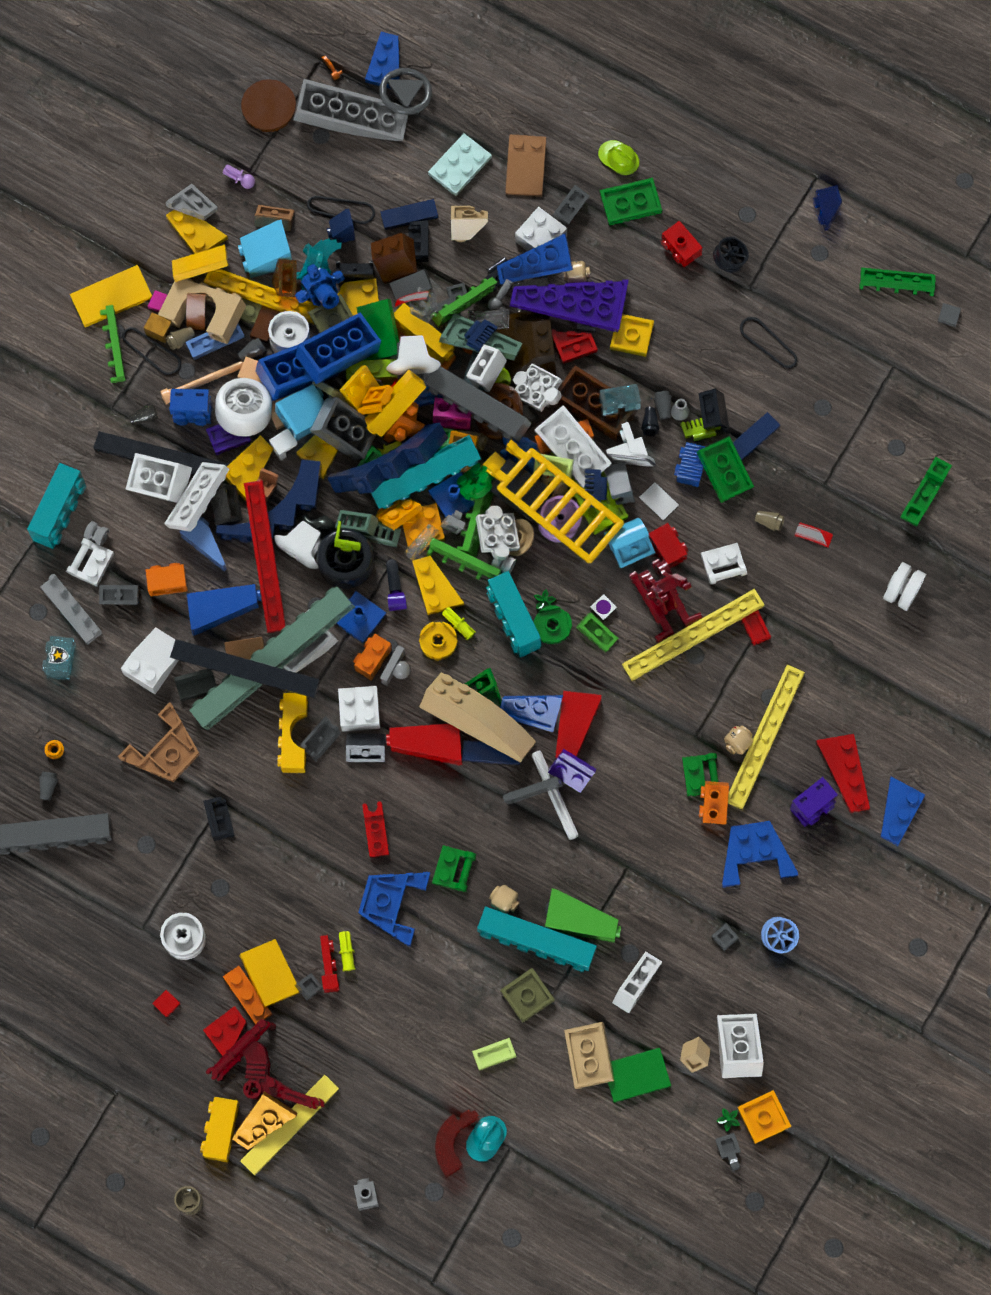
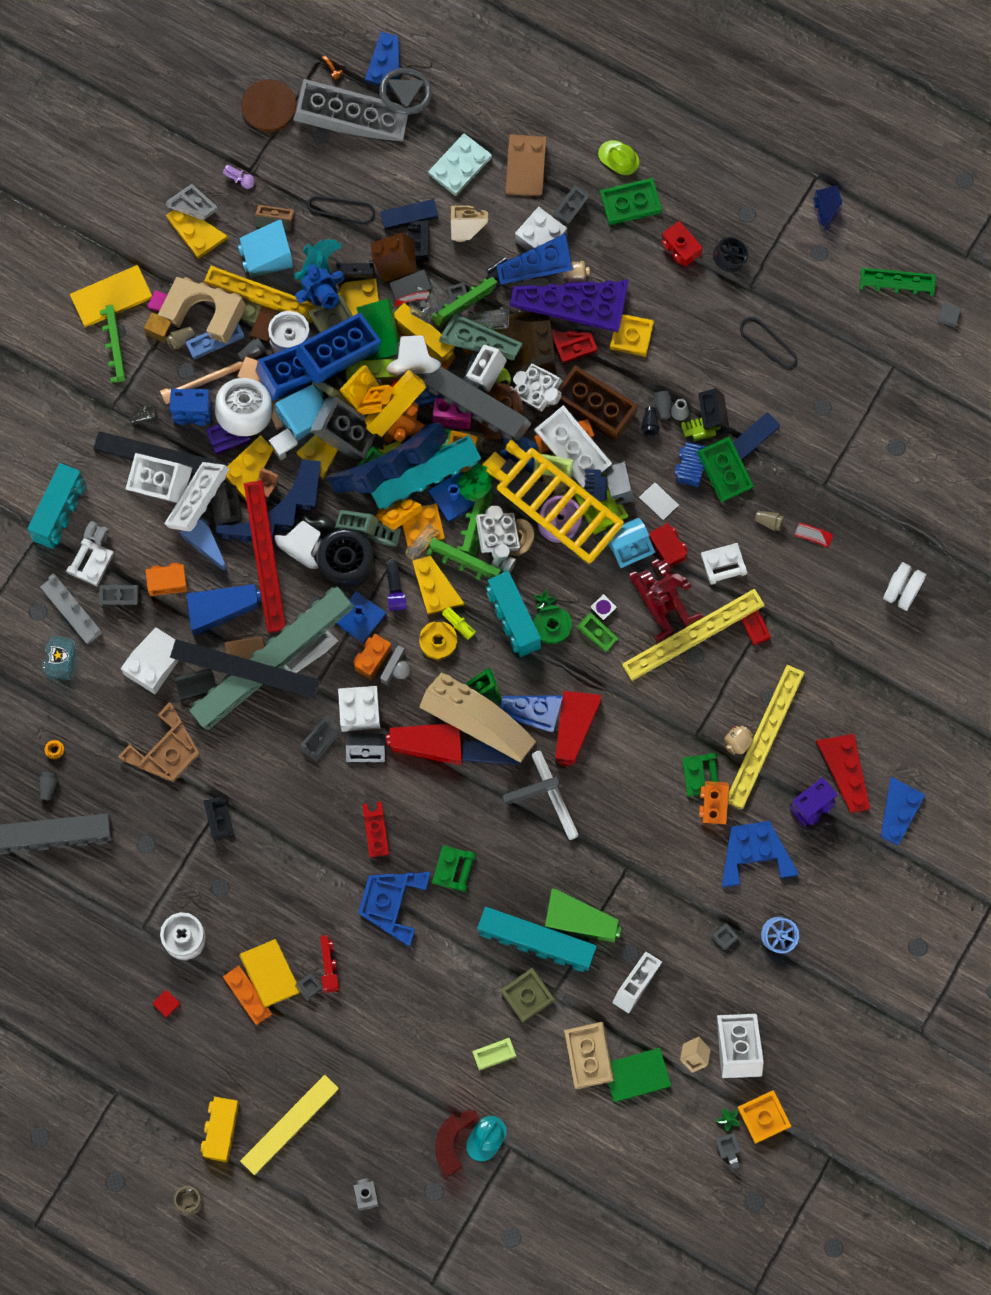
black piece [122,327,181,375] -> none
yellow tile [172,245,228,282] -> none
slope [186,293,207,330] -> none
red wing [203,1006,247,1056] -> none
dark red piece [206,1019,325,1110] -> none
wing [232,1091,298,1150] -> none
clear orange slope [272,259,297,298] -> none
yellow arch [278,693,308,773] -> none
dark blue slope [326,208,355,243] -> none
lime bracket [334,521,361,552] -> none
neon yellow axle [339,931,355,971] -> none
light grey tile [440,510,465,535] -> none
dark blue piece [464,319,497,352] -> none
light grey bar [488,279,513,312] -> none
tan head [489,885,520,914] -> none
plate [548,749,596,793] -> none
clear light blue brick [600,384,641,415] -> none
white piece [606,422,656,467] -> none
green slope [900,457,952,527] -> none

